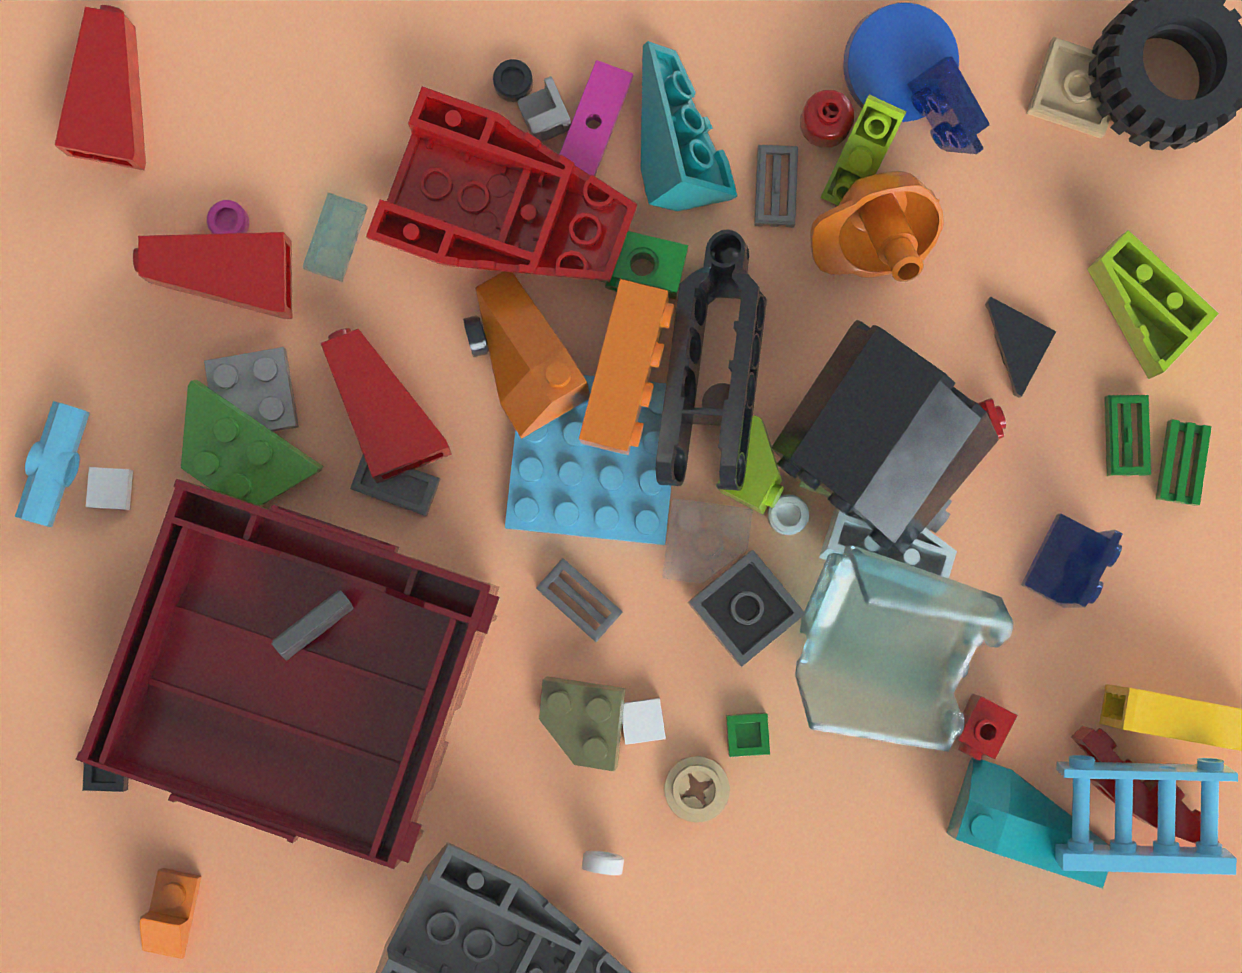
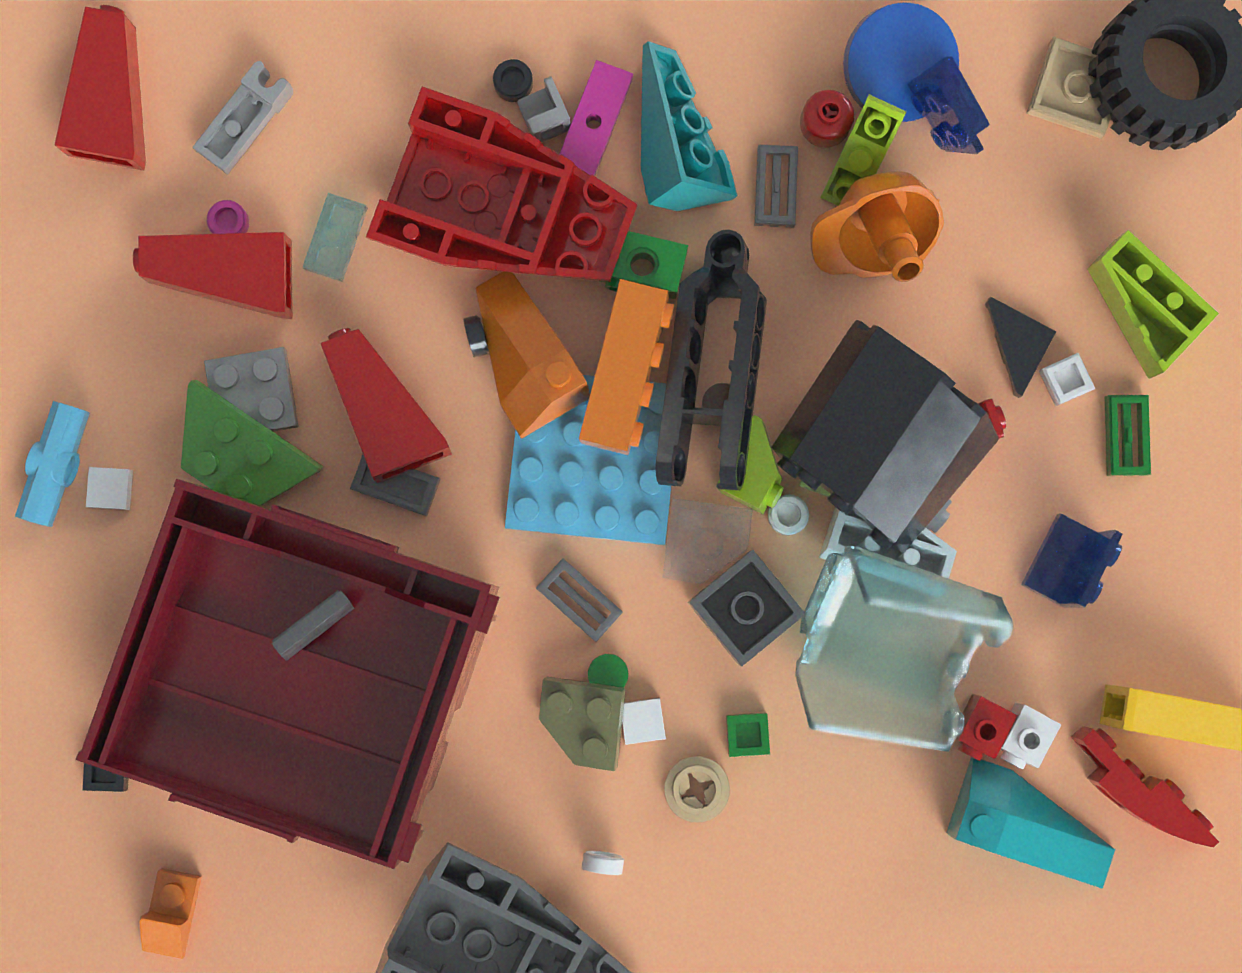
medium azure fence [1055,755,1238,875] -> none
green tile [1156,419,1212,506] -> none
none -> light grey plate [193,61,293,175]
none -> green tile [588,654,628,688]
none -> white brick [1001,702,1061,770]
none -> white tile [1039,353,1095,407]

